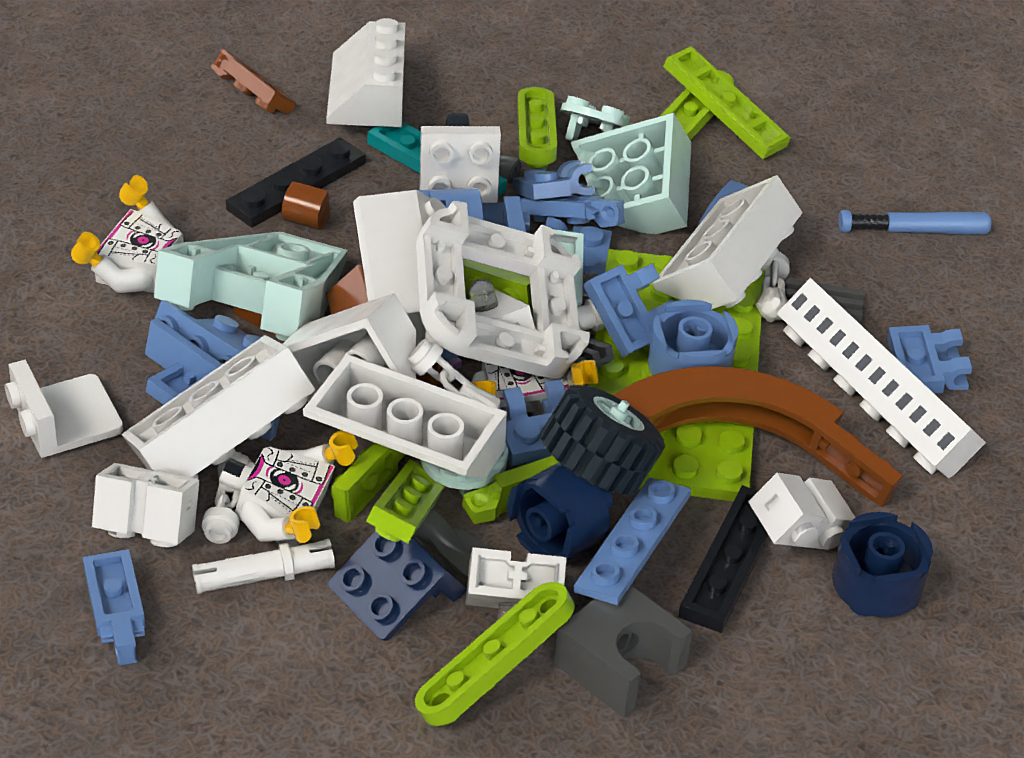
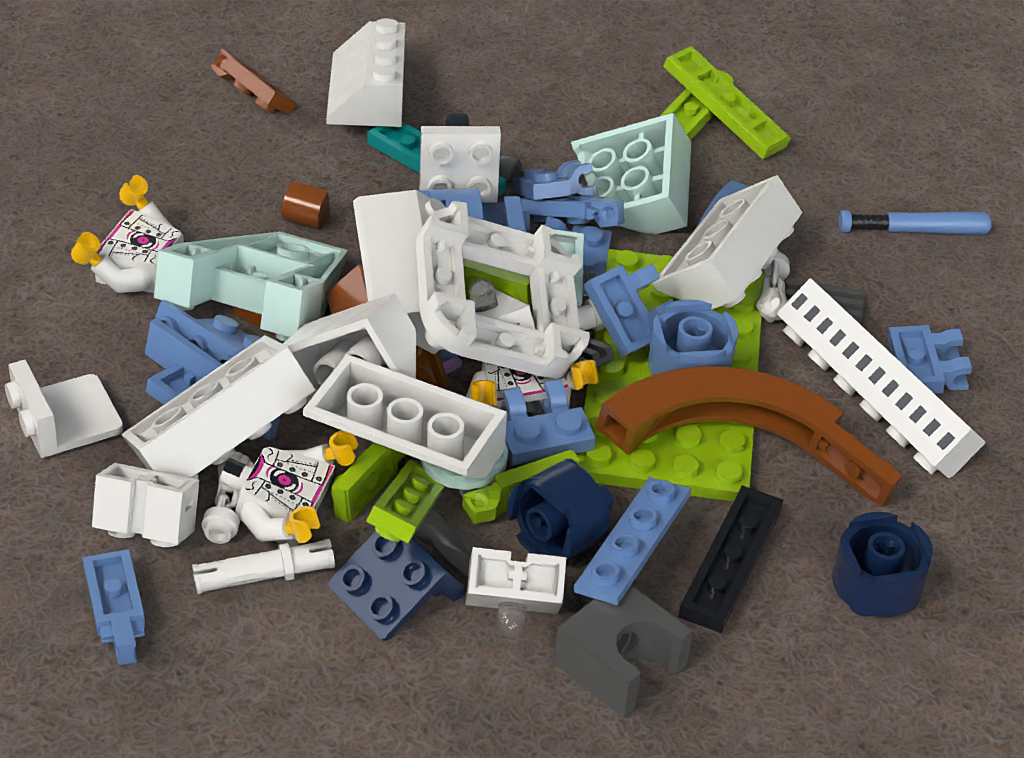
black plate [226,137,366,228] -> none
white piece [408,339,500,409] -> none
lime plate [415,582,575,726] -> none
lime plate [517,87,557,169] -> none
black wheel [540,385,665,495] -> none
light aqua plate [561,96,632,141] -> none
white piece [748,473,855,554] -> none

